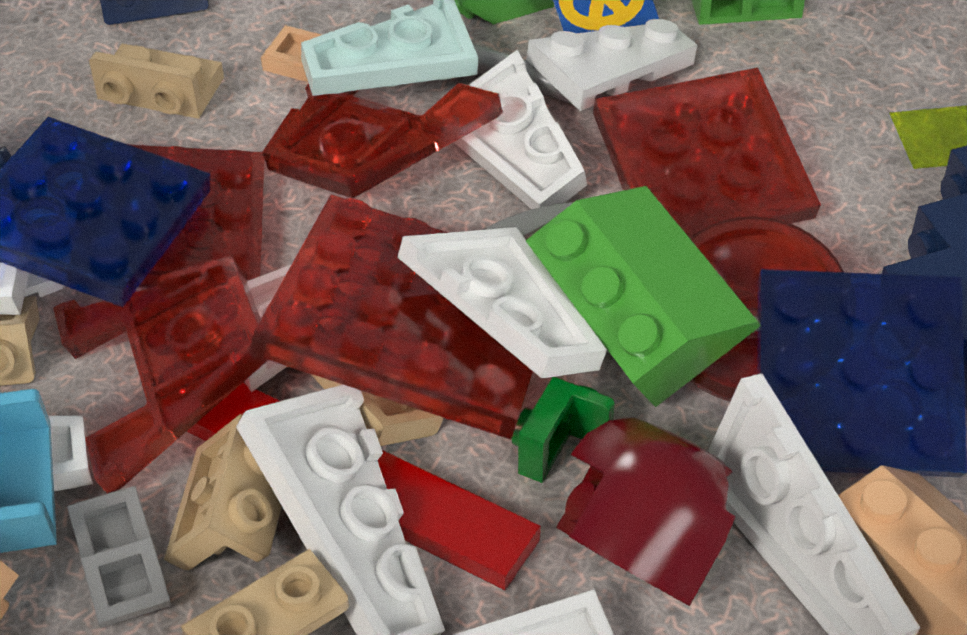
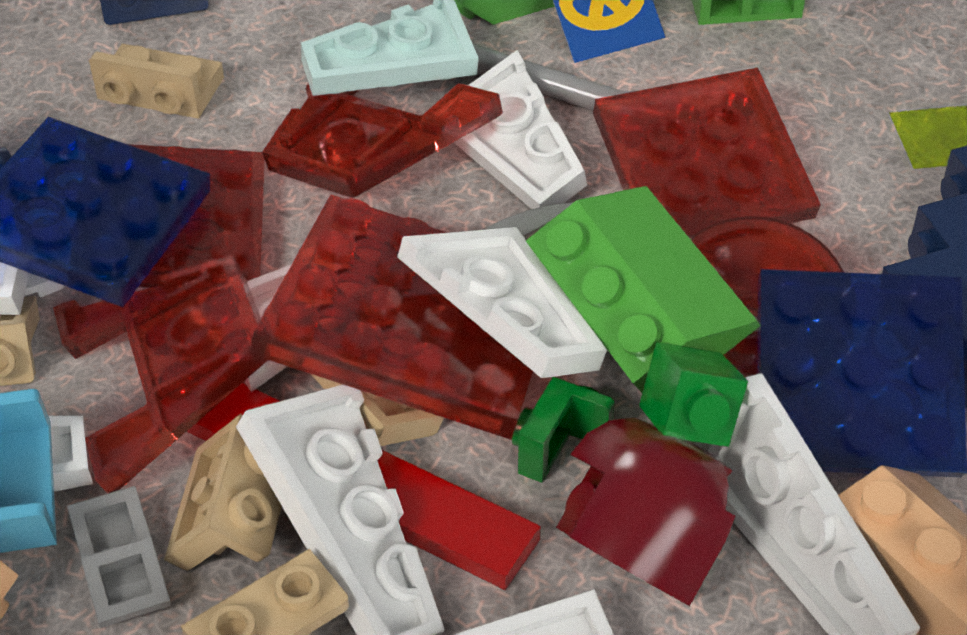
light nougat tile [261,26,322,82] -> none
white wing [526,19,697,111] -> none
none -> green brick [639,342,748,447]

